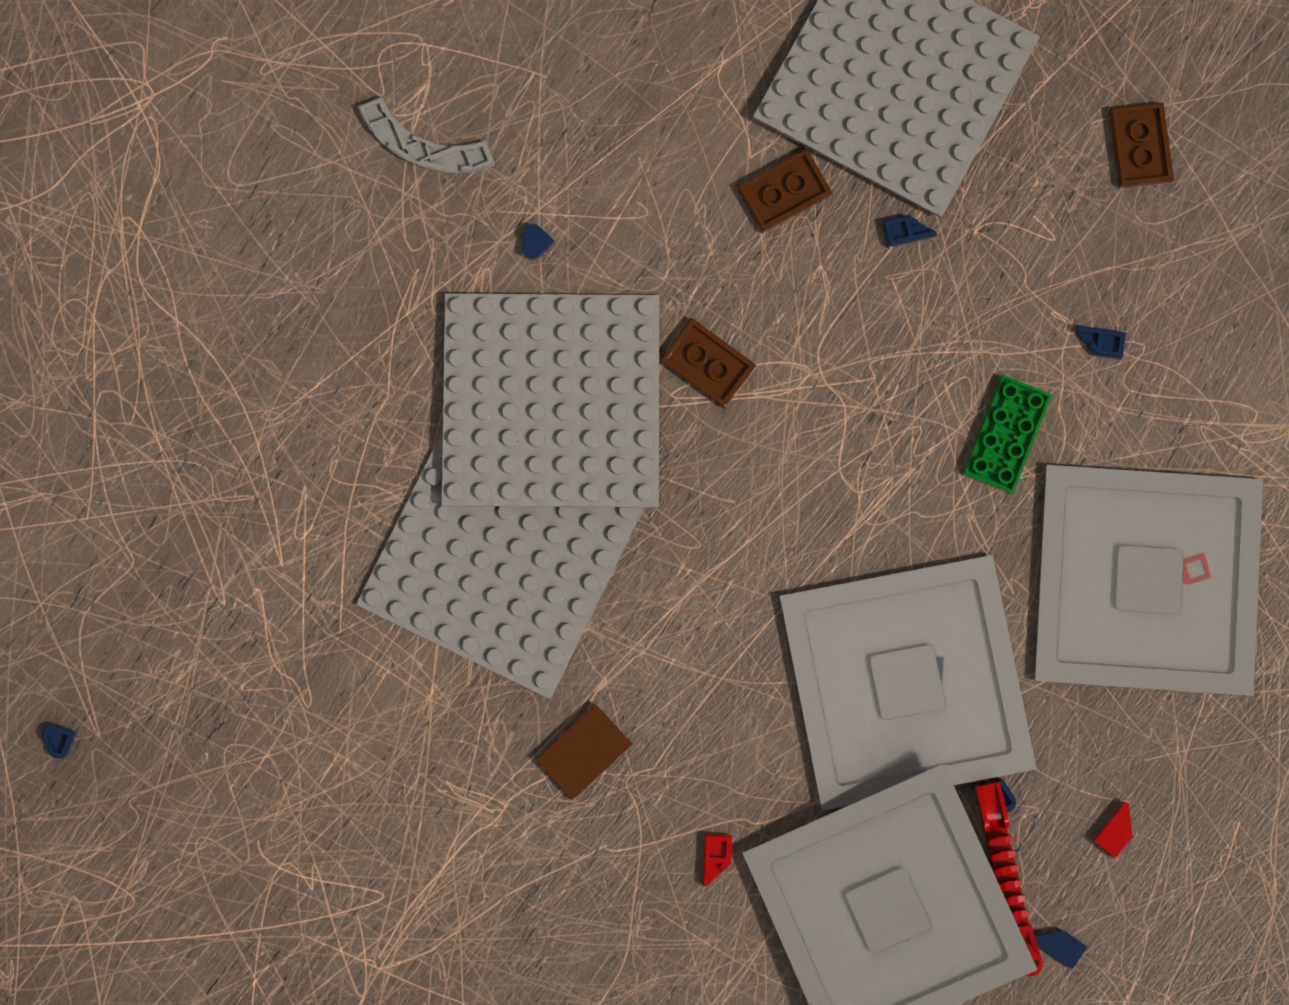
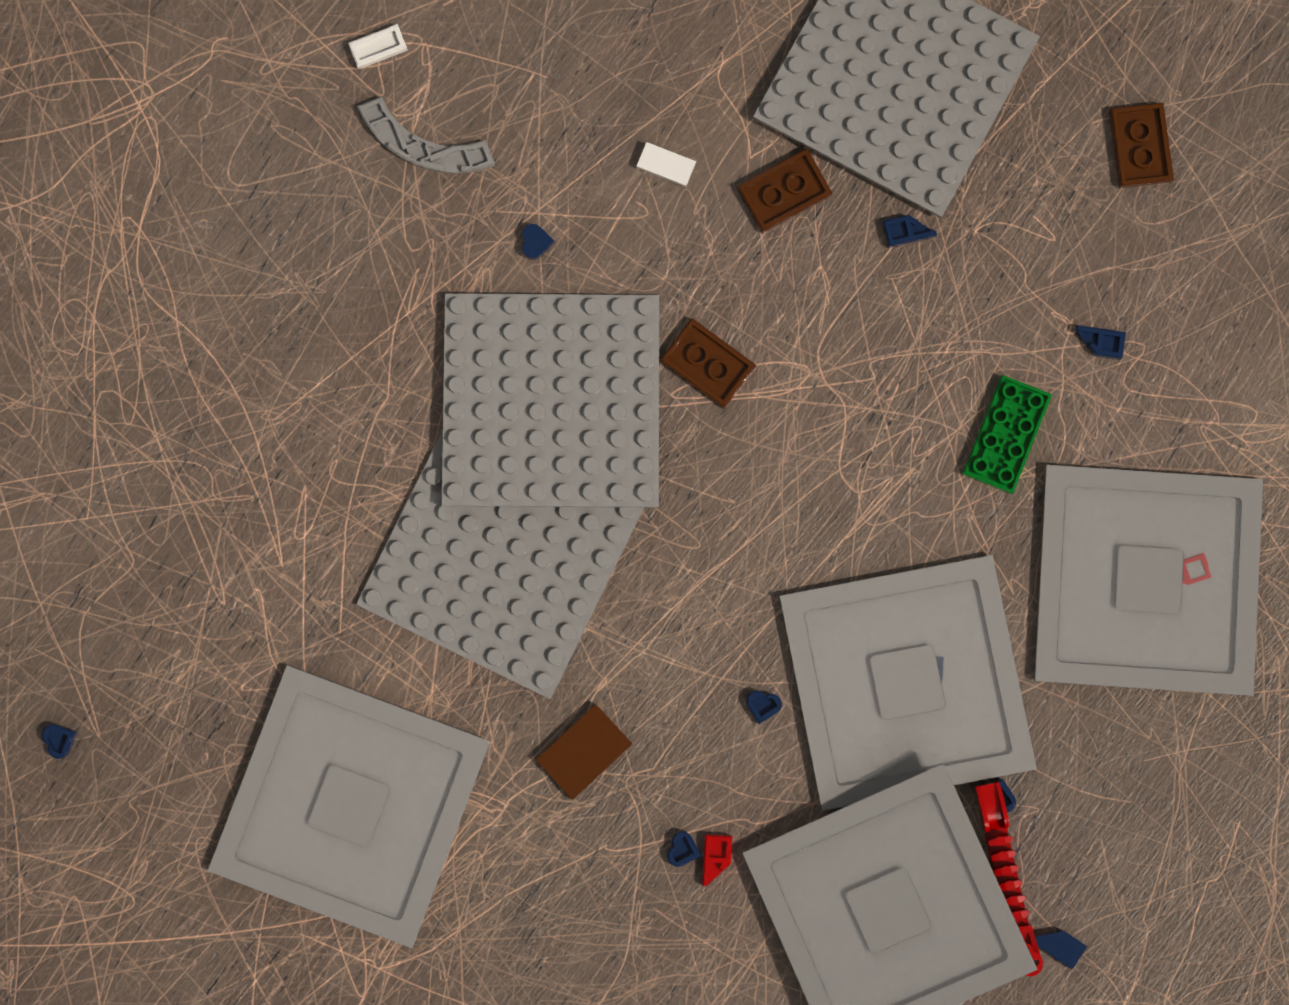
red tile [1093,802,1133,859] -> none
none -> baseplate [208,665,490,948]
none -> white tile [348,24,408,70]
none -> white tile [637,142,696,188]
none -> dark blue tile [667,831,701,867]
none -> dark blue tile [746,691,782,724]

